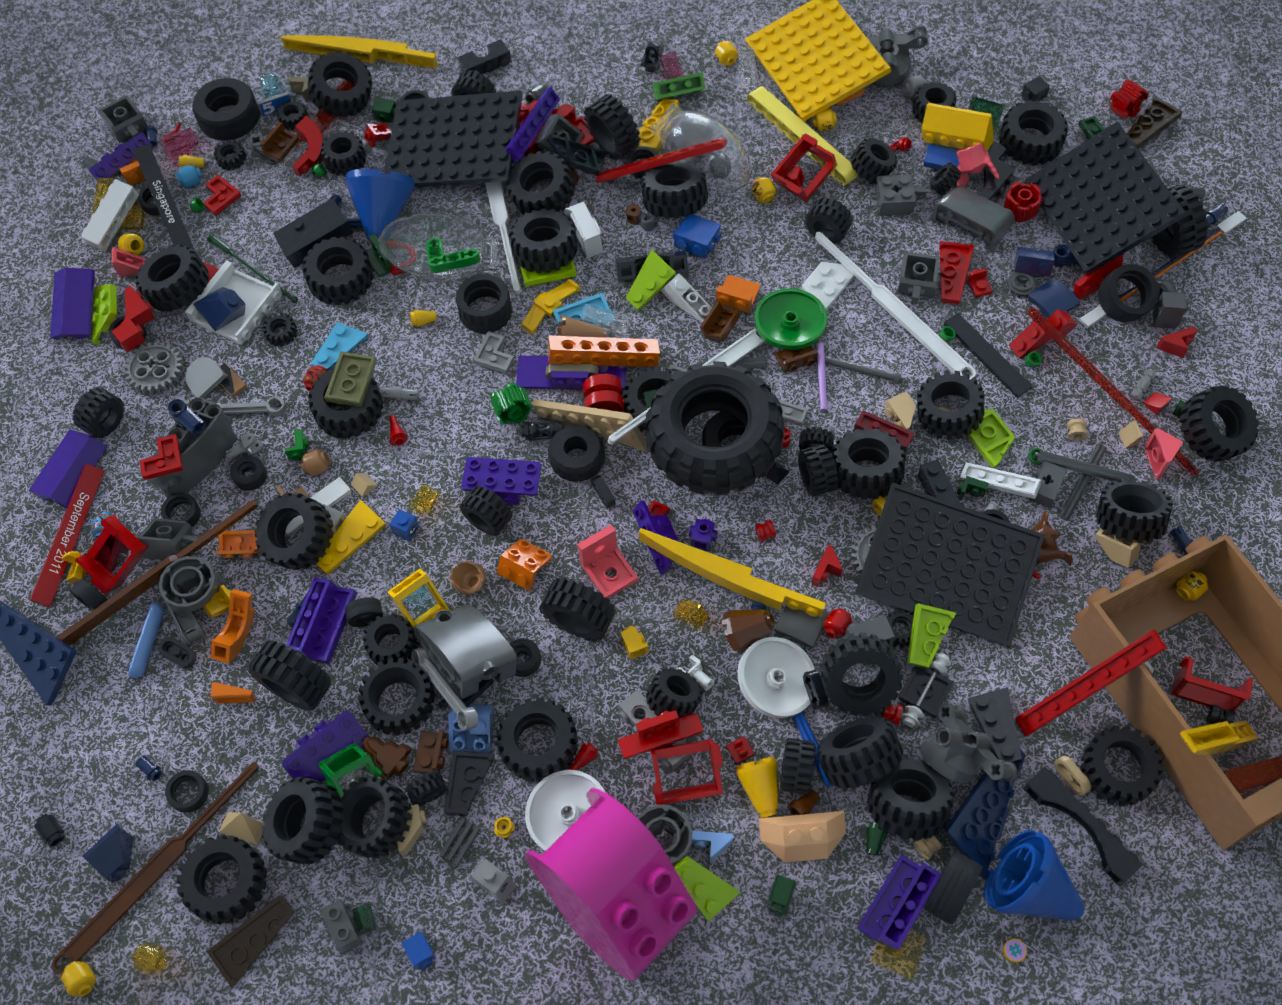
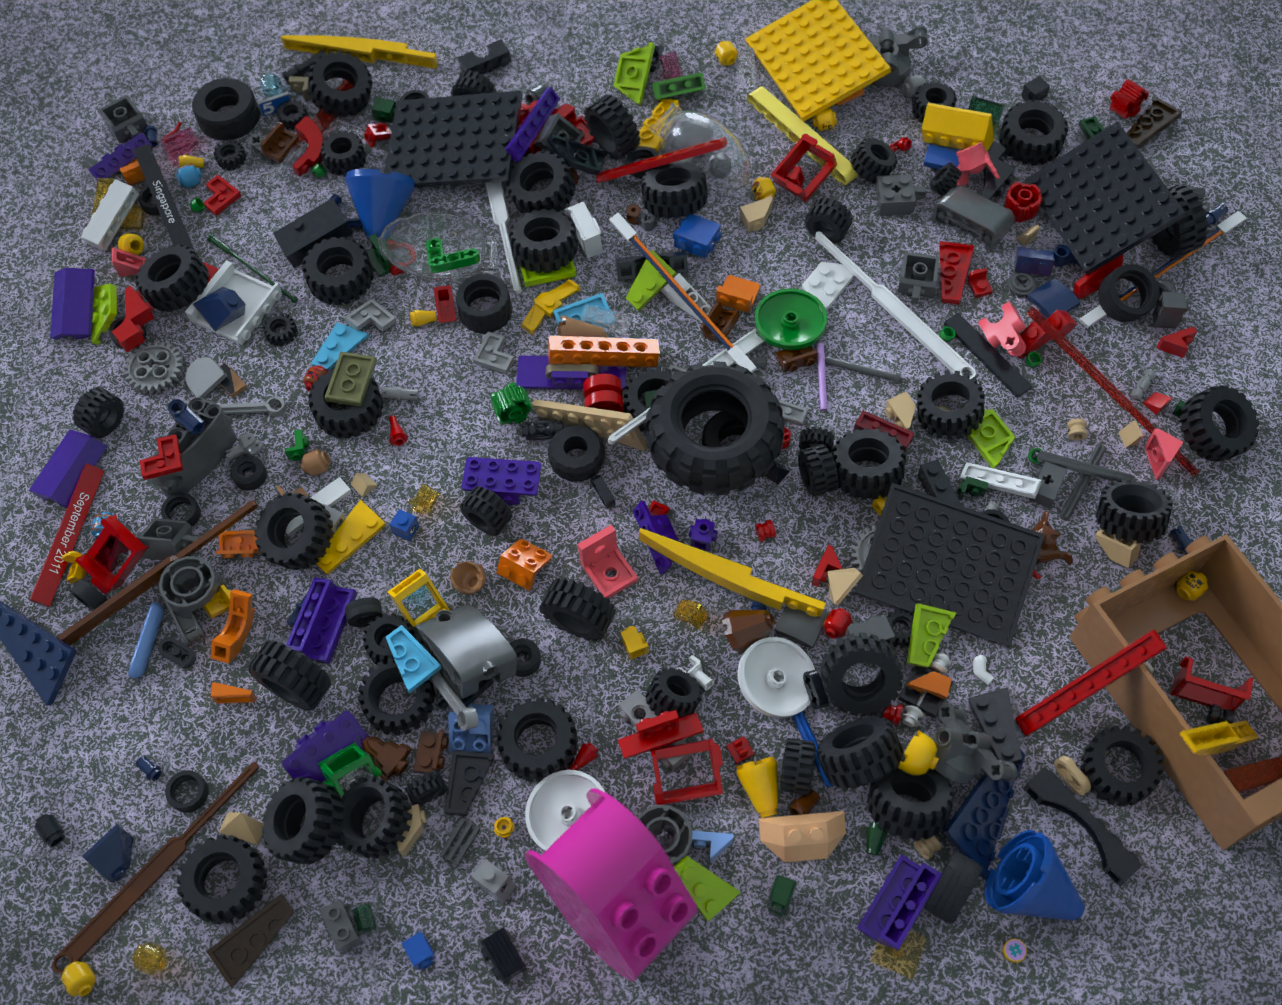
none -> black pin [282,50,327,85]
none -> light grey plate [345,298,396,332]
none -> medium azure wing [386,625,441,694]
none -> red slope [433,285,457,323]
none -> black brick [480,927,527,984]
none -> piece [609,213,757,373]
none -> lime wing [613,42,655,105]
none -> tan slope [740,196,773,232]
none -> tan slope [827,568,863,606]
none -> yellow cylinder [898,730,939,776]
none -> orange slope [906,671,952,699]
none -> white arm [973,655,994,685]
none -> coral piece [978,301,1026,357]
none -> tan slope [1016,225,1040,246]

